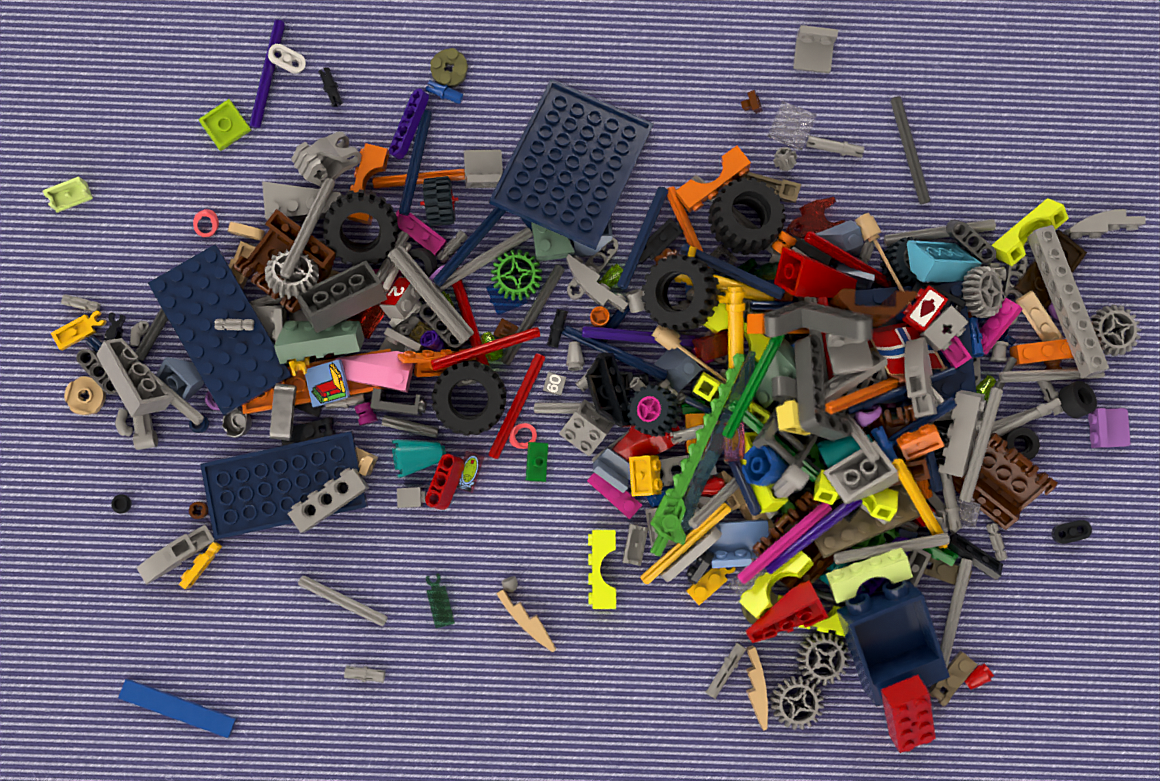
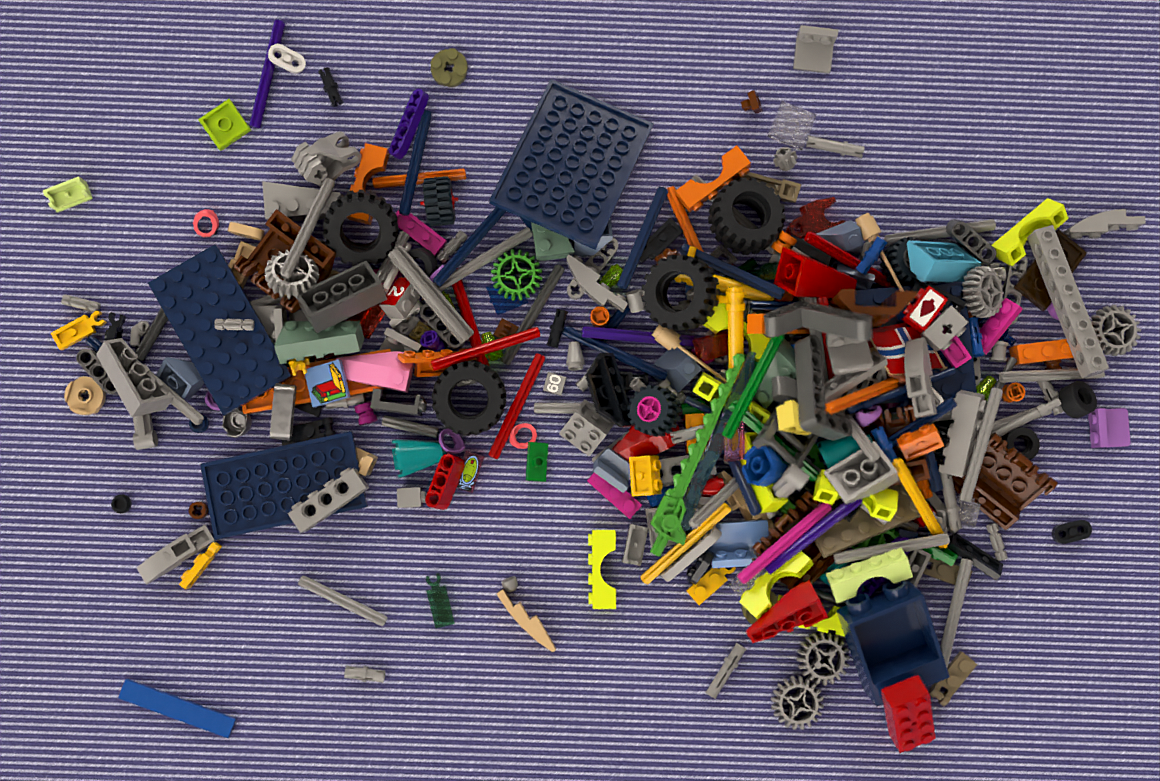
light grey arm [115,408,133,436] -> none
blue axle [426,80,463,104] -> none
light grey bracket [464,150,503,188] -> none
tan slope [746,645,768,731] -> none
dark grey axle [890,96,930,204] -> none
red cone [964,663,994,690] -> none
tan tile [1015,290,1064,342] -> none
none -> medium lavender piece [439,428,465,454]
none -> blue pin [855,236,887,276]
none -> orange wheel [1001,382,1026,403]

